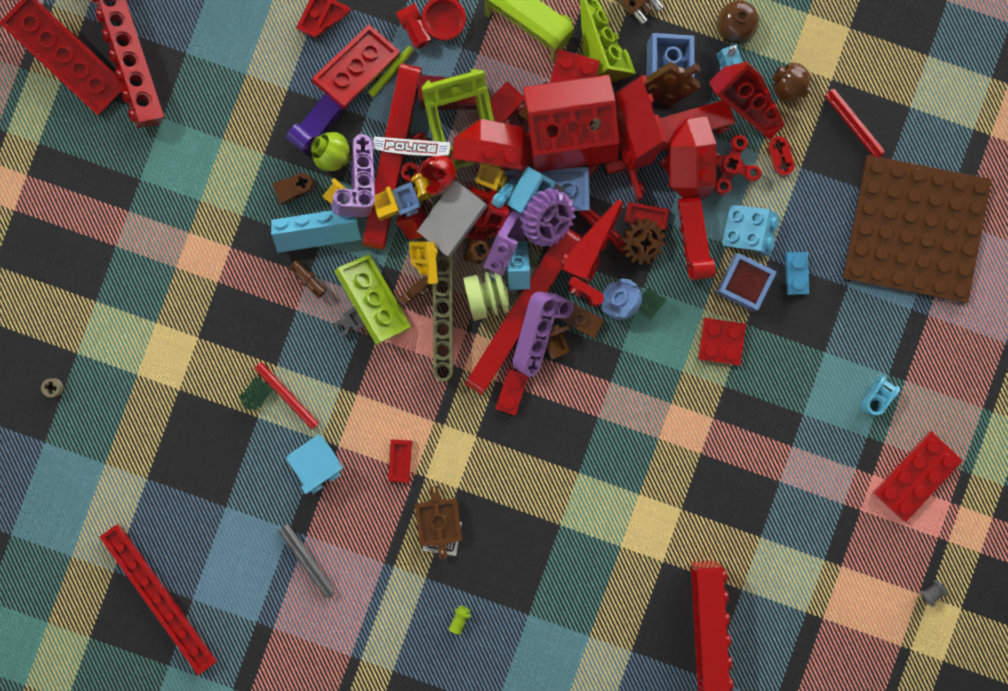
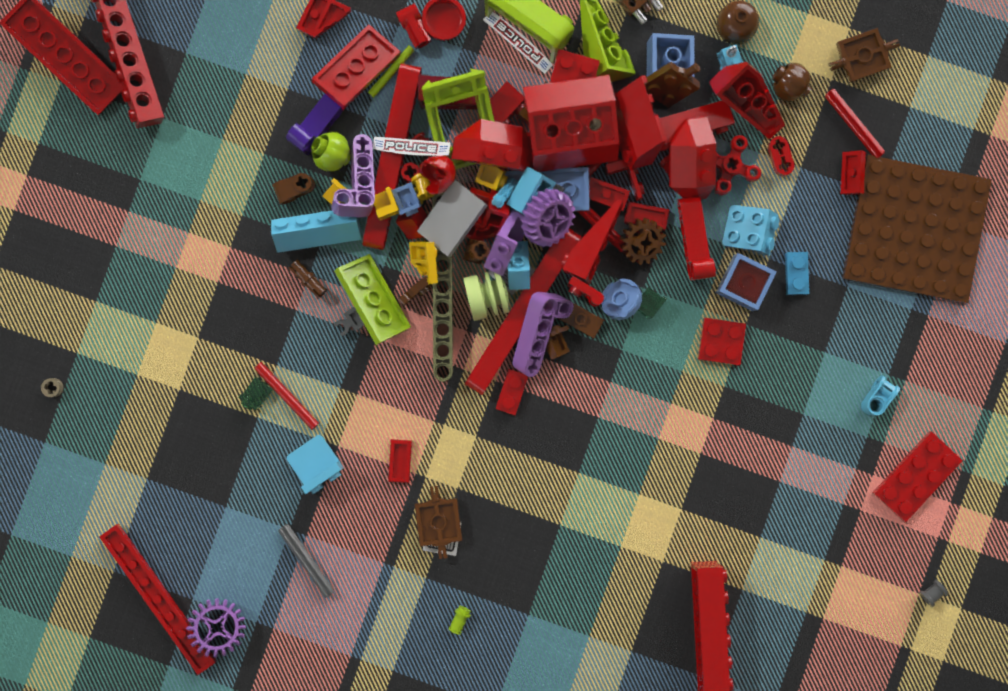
none -> medium lavender gear [186,598,246,658]
none -> sticker [483,12,552,74]
none -> red plate [589,177,630,212]
none -> reddish brown plate [829,28,900,83]
none -> red plate [841,150,866,195]

